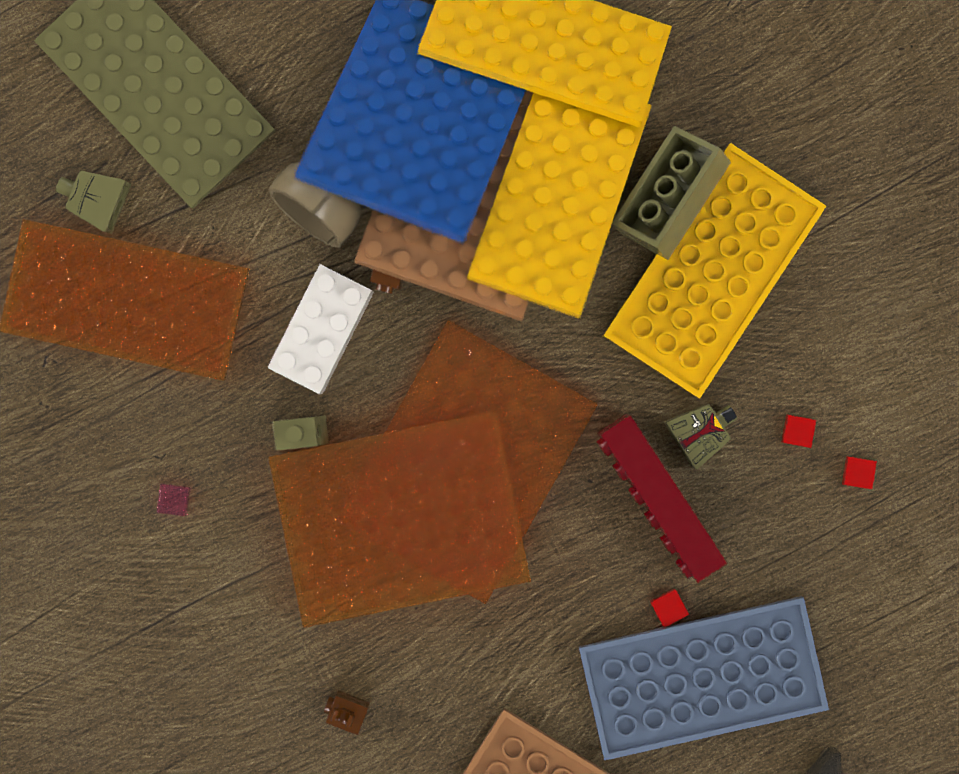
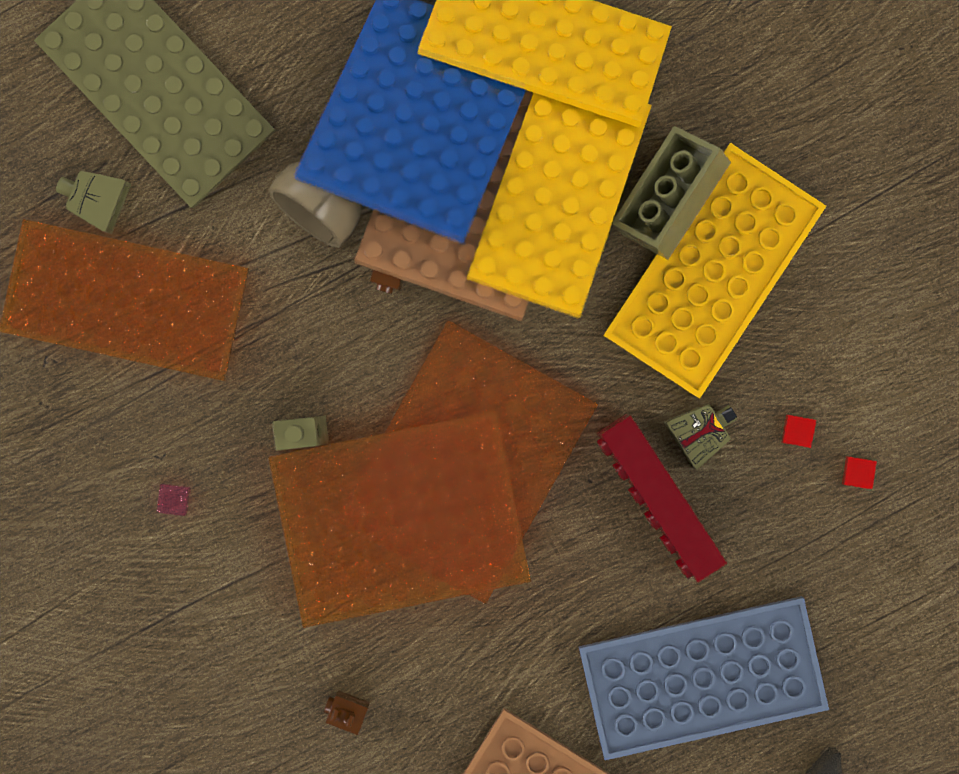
white brick [268,264,374,394] -> none
red tile [650,588,689,628] -> none

